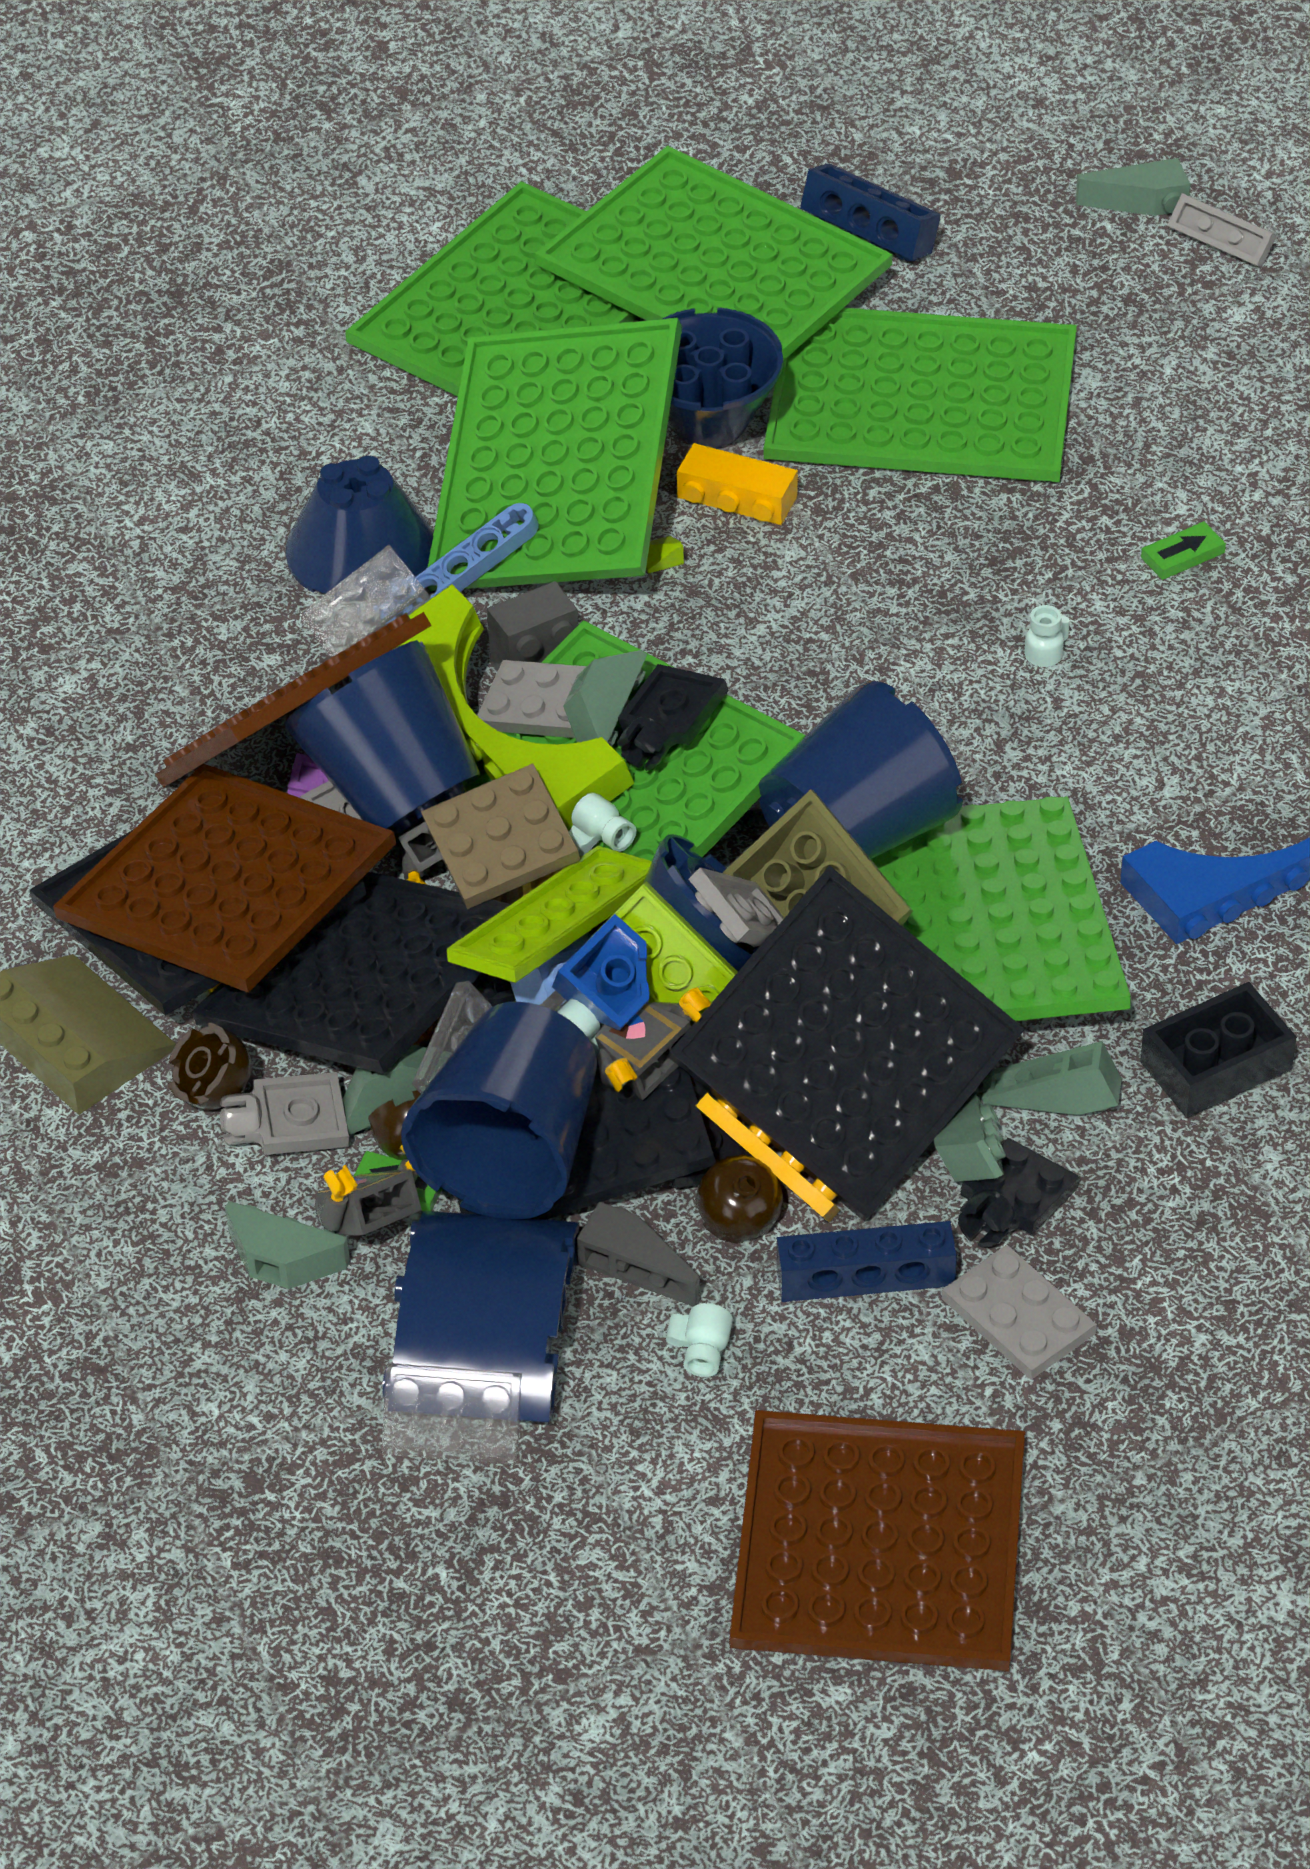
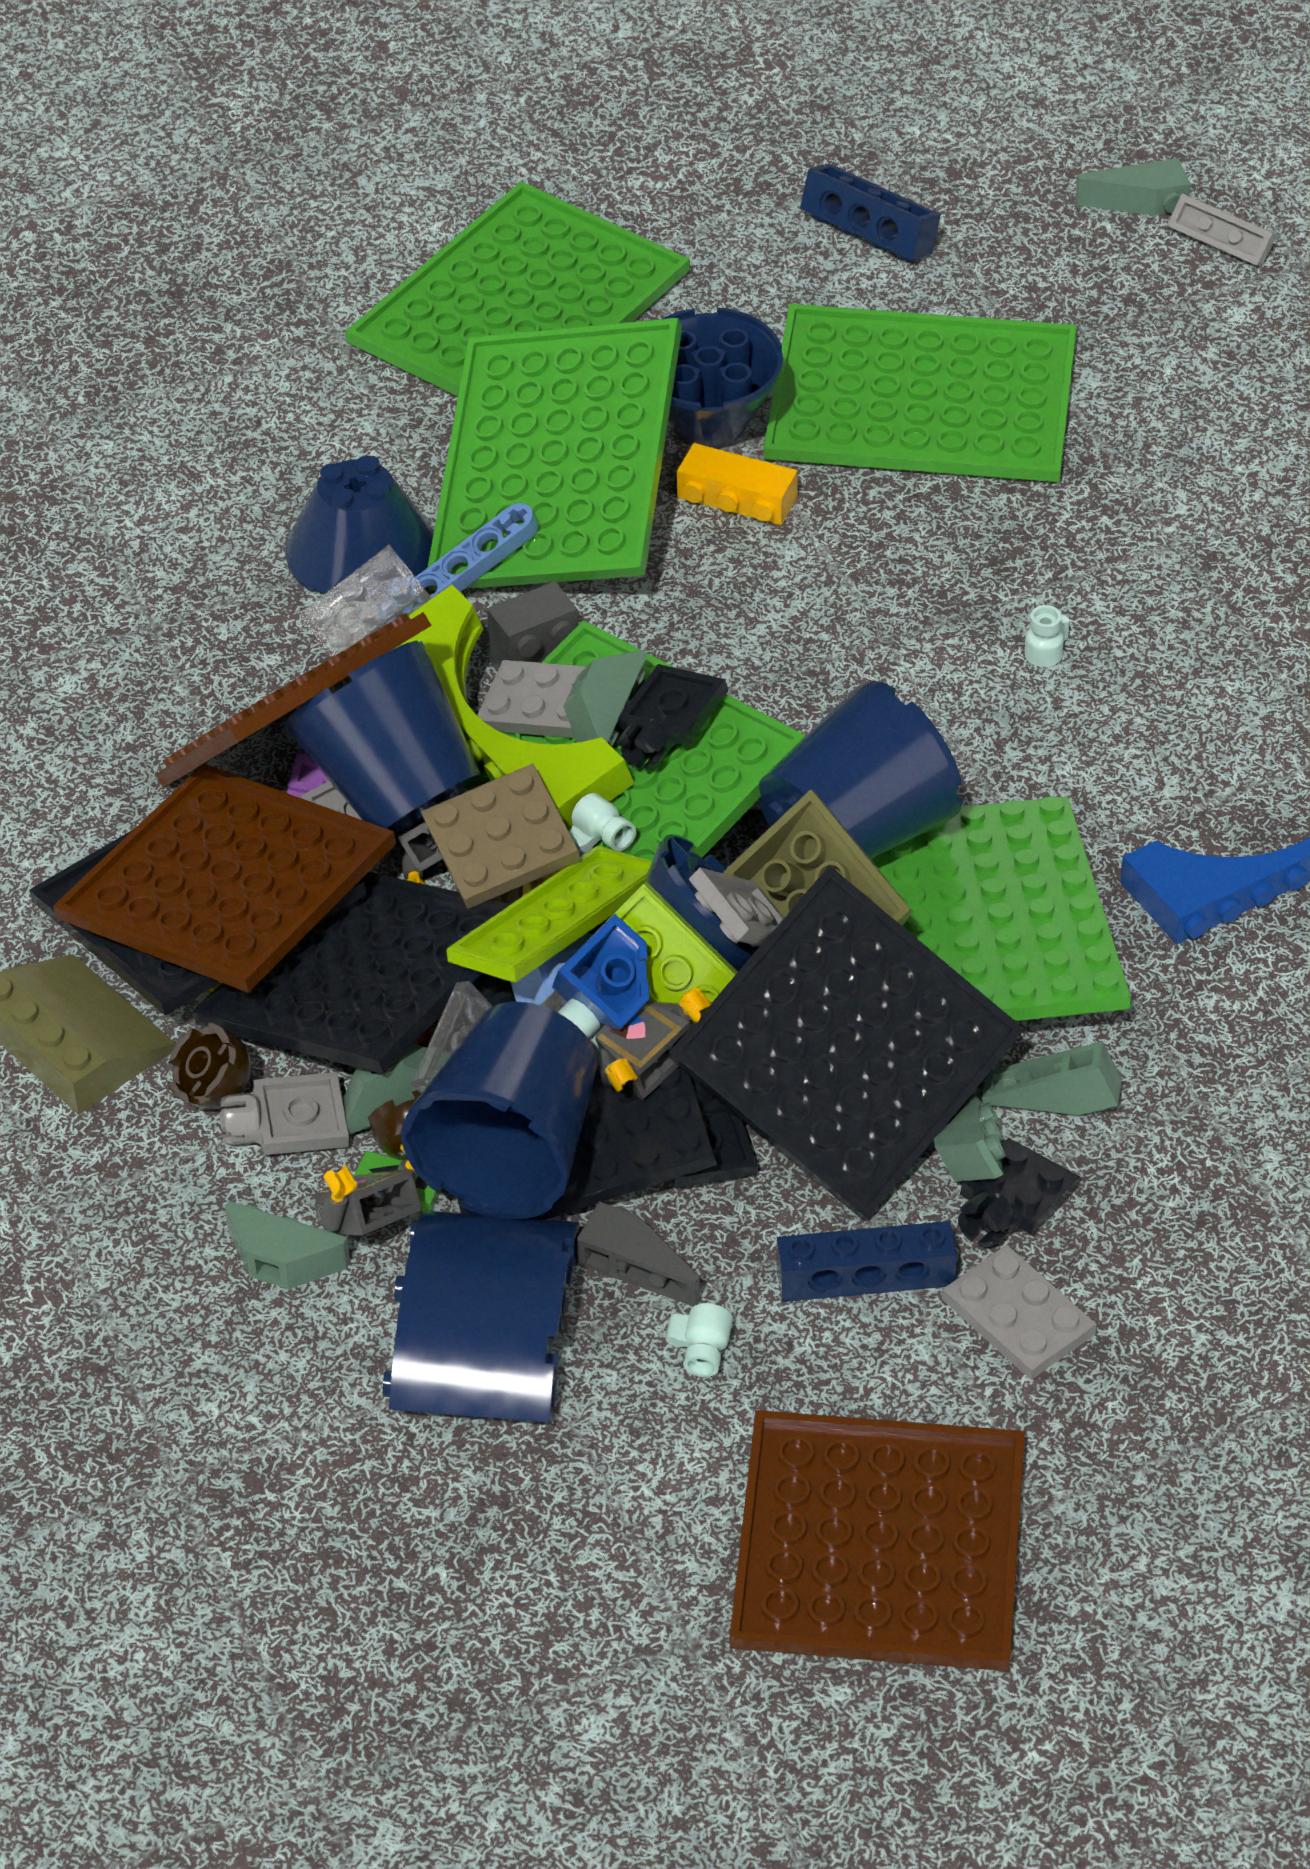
clear plate [381,1363,522,1465] -> none
bright green plate [535,145,893,360] -> none
lime slope [646,536,684,574] -> none
dark brown cylinder [695,1154,783,1244] -> none
yellow plate [696,1093,840,1222] -> none
black brick [1140,982,1297,1118] -> none
bright green tile [1141,521,1226,580] -> none

